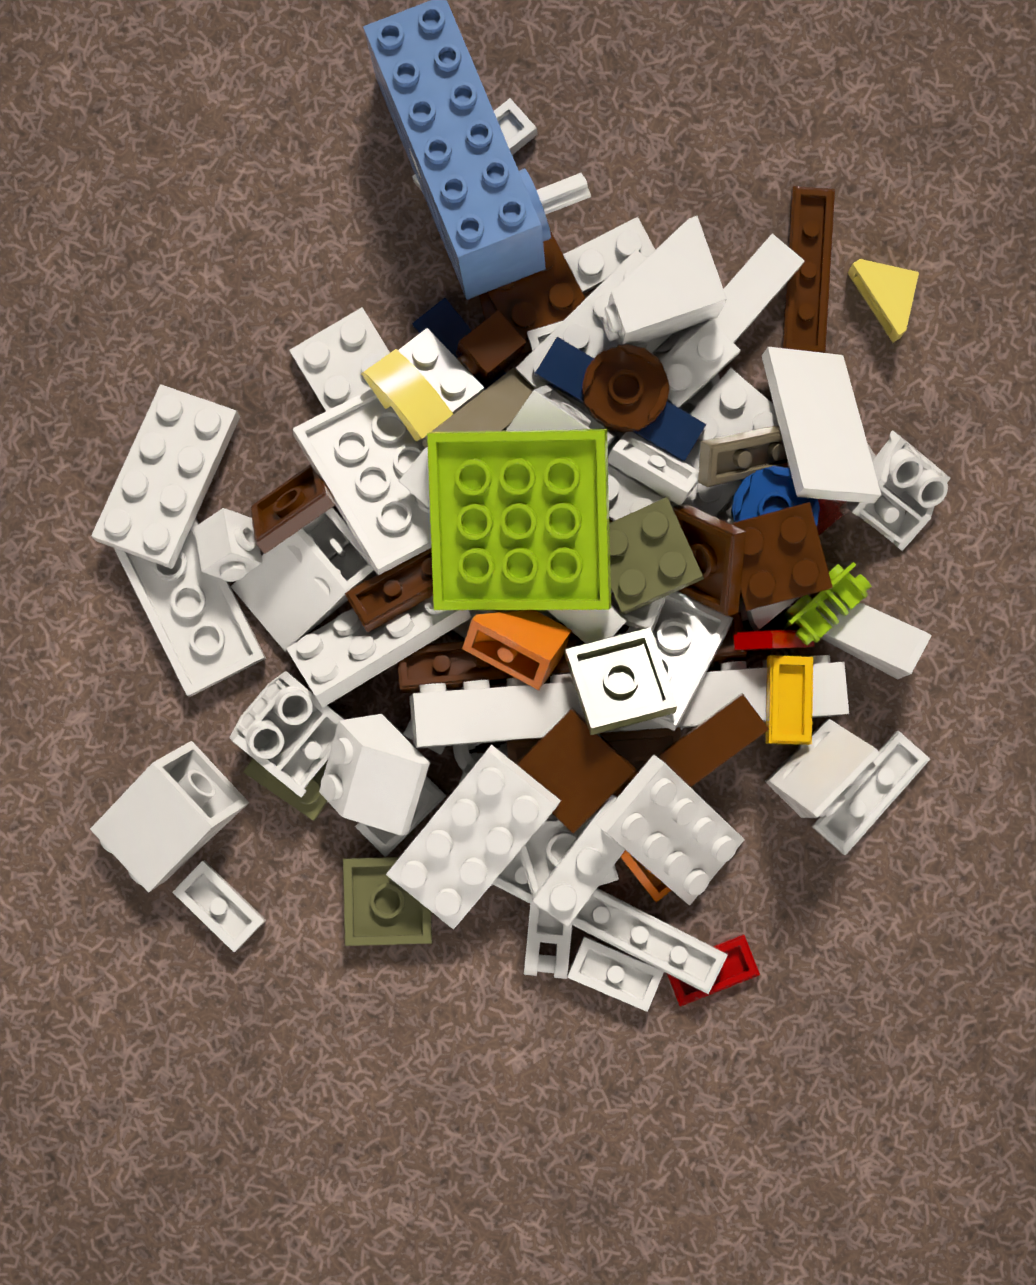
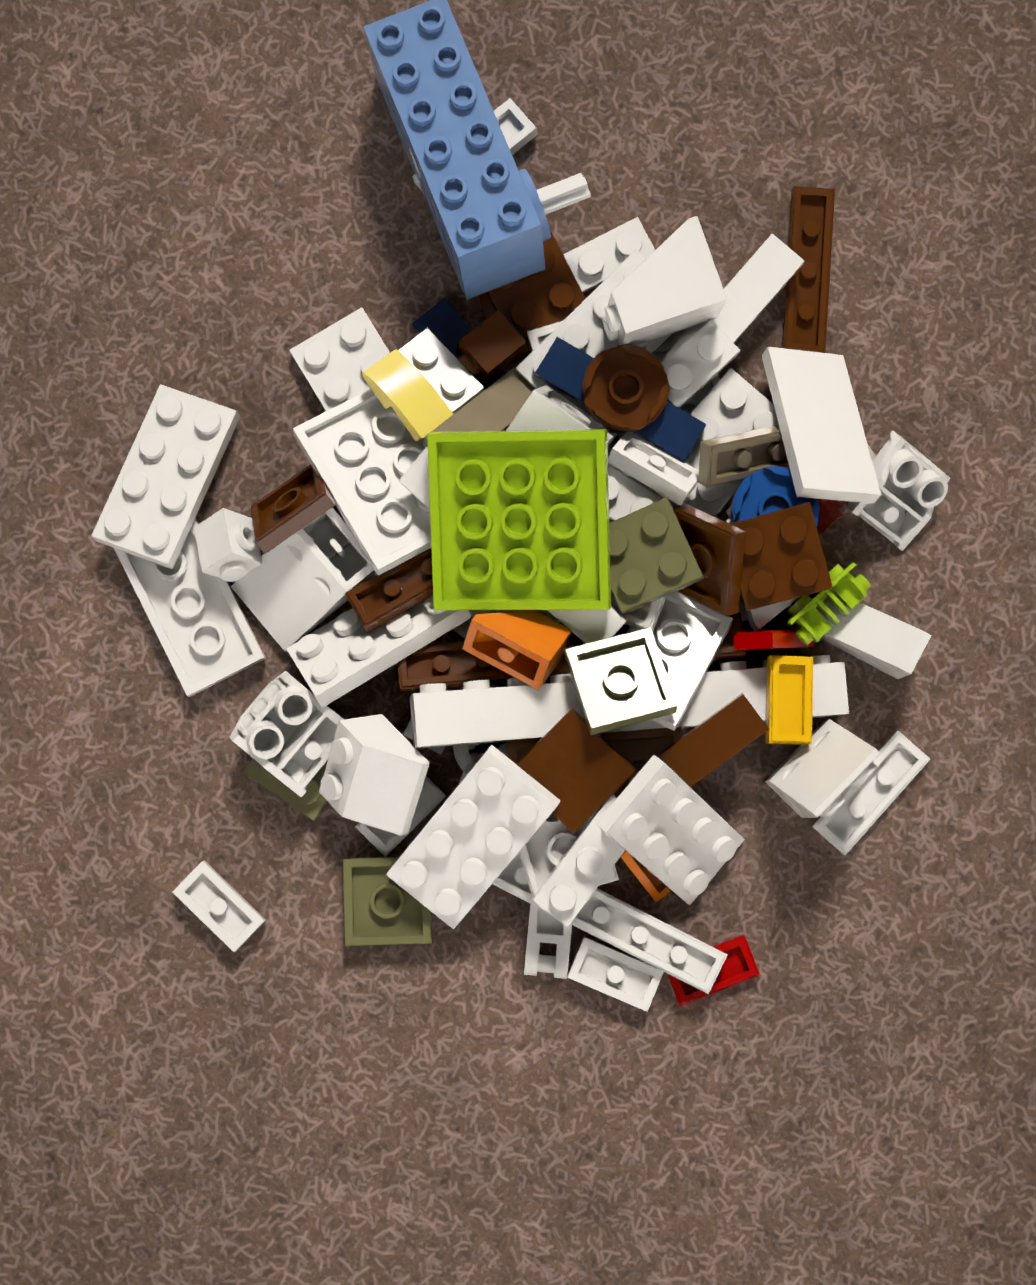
white slope [90,741,249,893] -> none
light yellow slope [847,259,919,343] -> none

